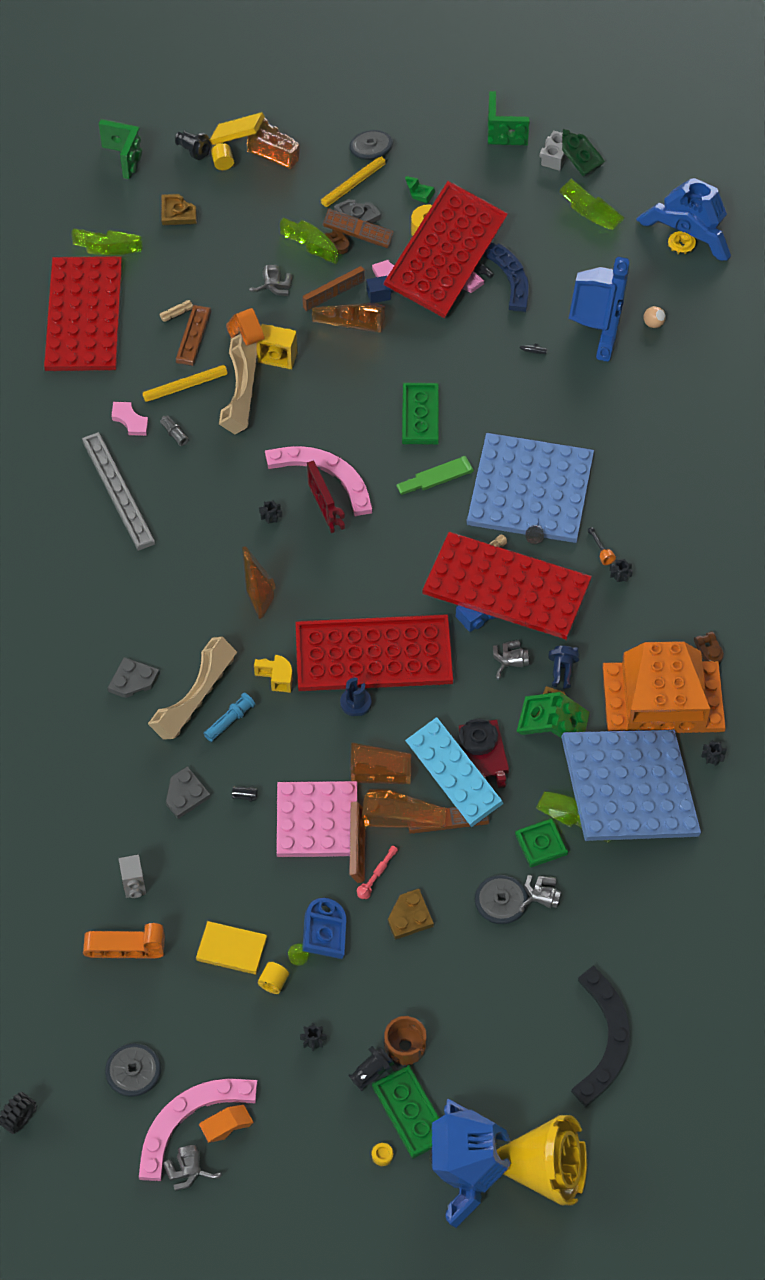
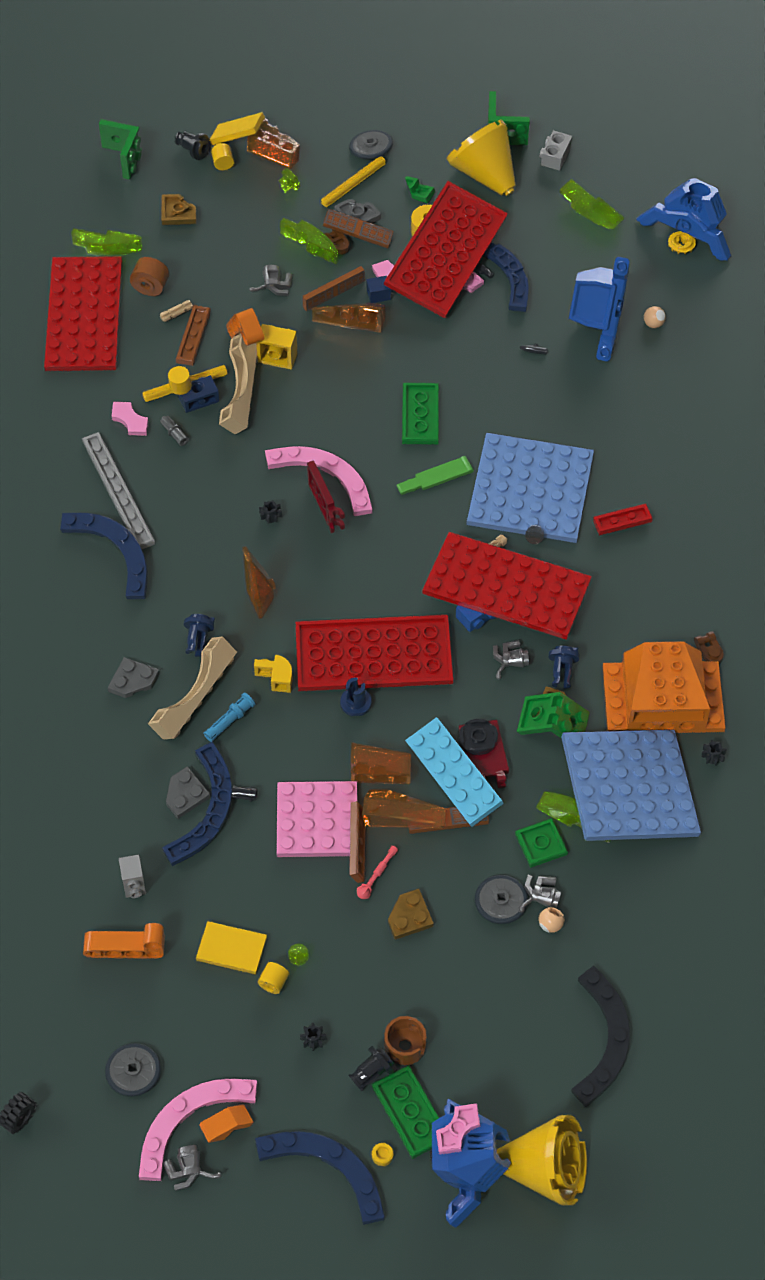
blue tile [302,898,346,959] -> none
dark green tile [562,129,605,177] -> none
orange hinge [588,527,616,565] -> none
black gear [609,559,633,582] -> none
none -> dark blue plate [60,513,148,599]
none -> dark orange piece [130,257,169,296]
none -> dark blue plate [162,742,232,866]
none -> yellow piece [168,366,192,395]
none -> dark blue brick [178,375,219,413]
none -> dark blue piece [183,614,215,657]
none -> dark blue plate [255,1131,384,1225]
none -> clear neon green tile [279,167,300,192]
none -> bright pink tile [436,1103,480,1155]
none -> yellow cone [447,120,516,196]
none -> light nougat piece [538,907,565,933]
none -> red plate [593,504,652,535]

